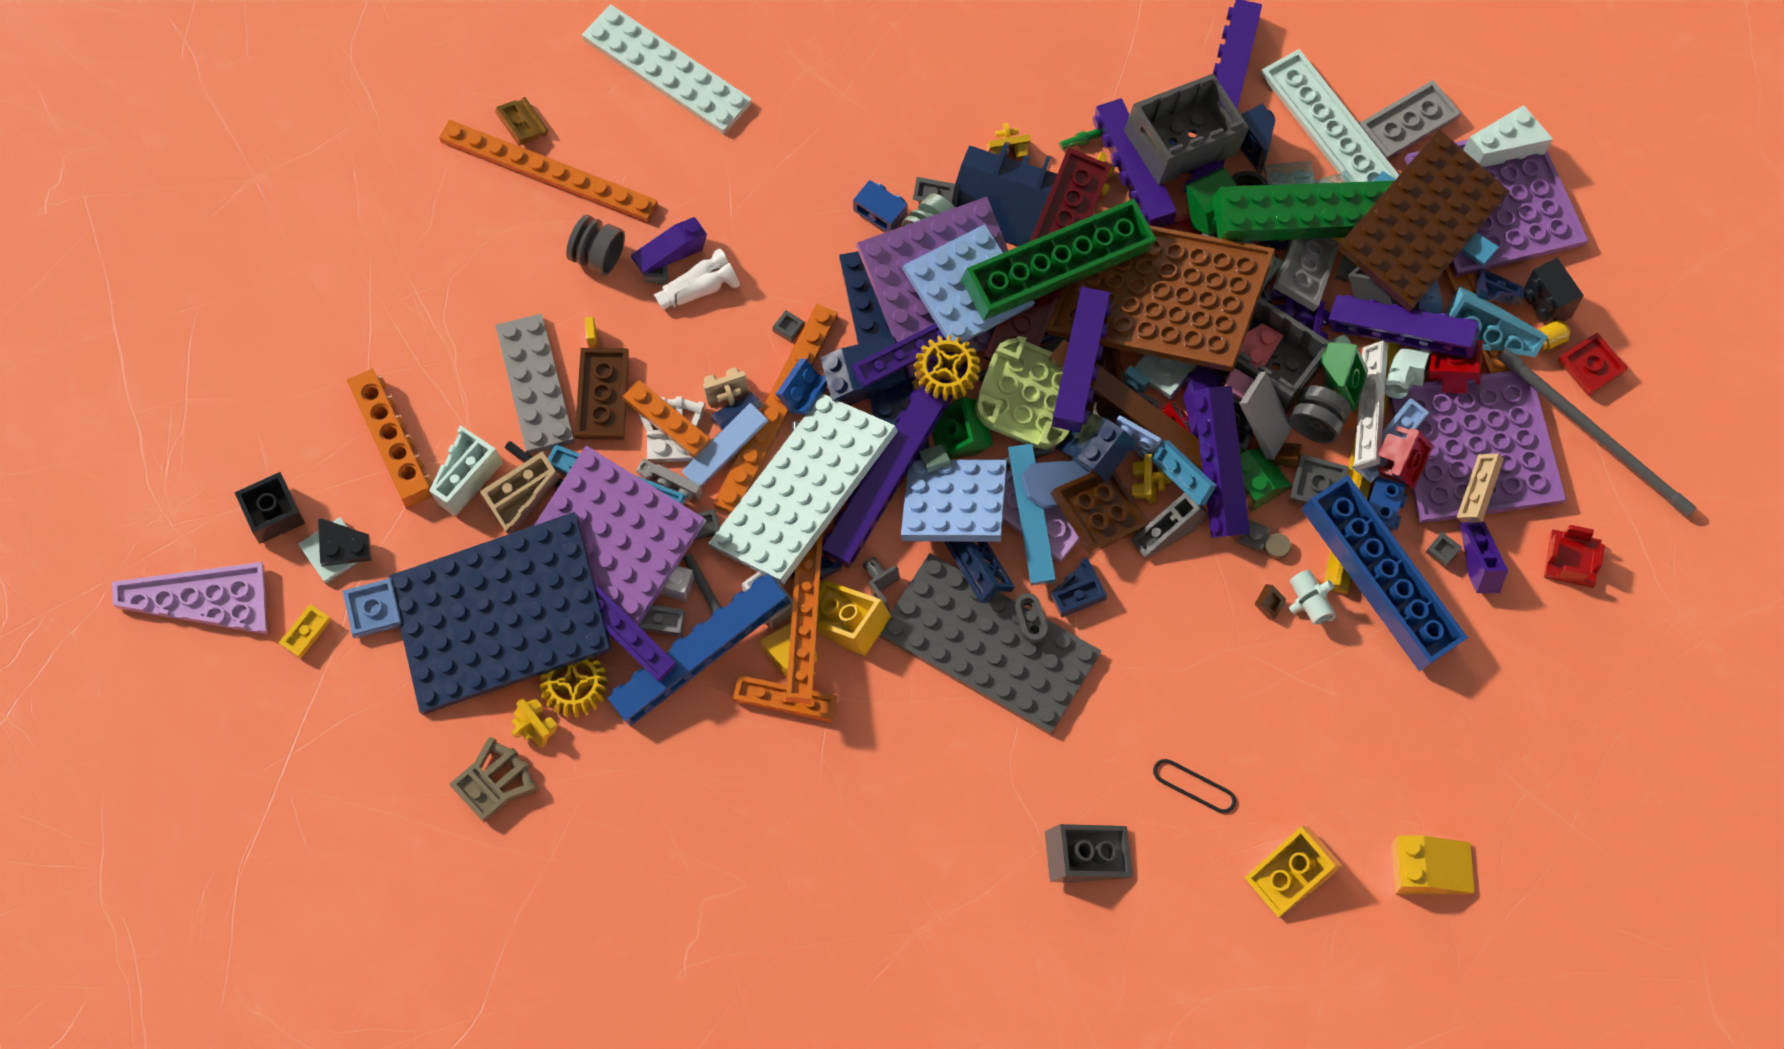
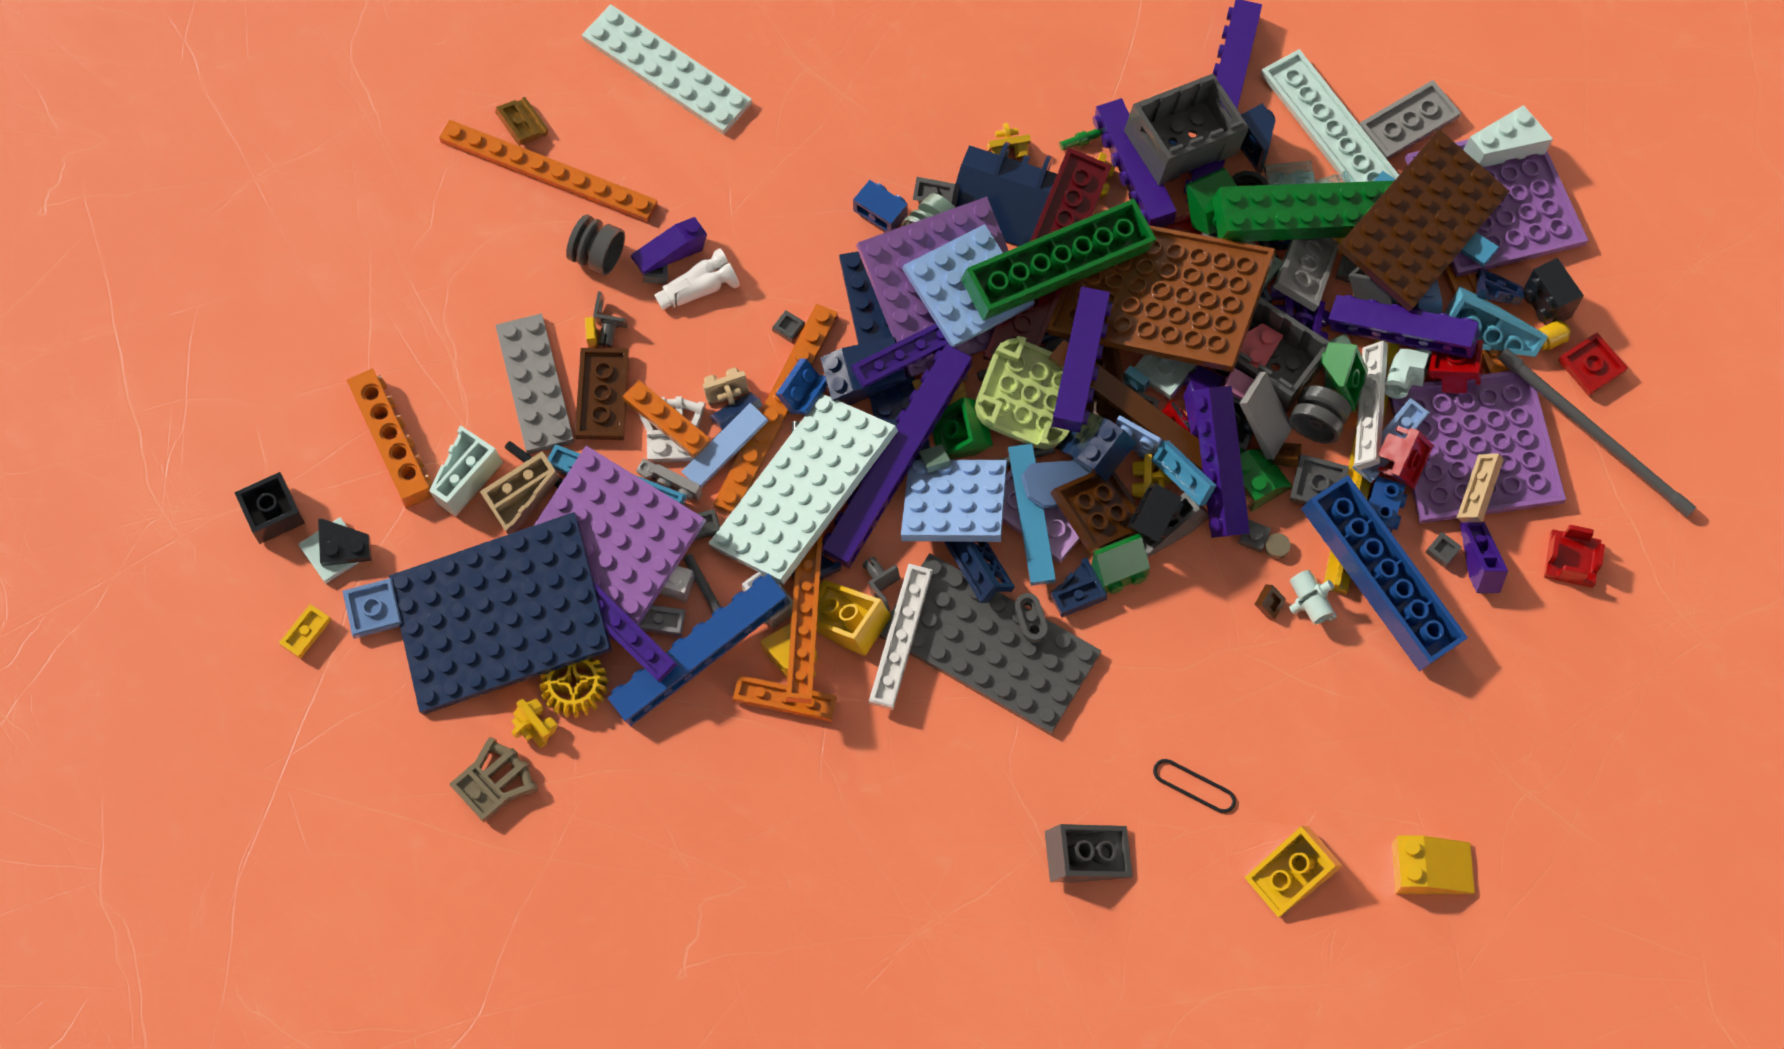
lavender wing [112,562,268,635] -> none
yellow gear [914,334,981,401] -> none
none -> dark grey bracket [593,291,628,348]
none -> white tile [869,563,933,710]
none -> green slope [1091,533,1150,594]
none -> black brick [1127,483,1183,542]

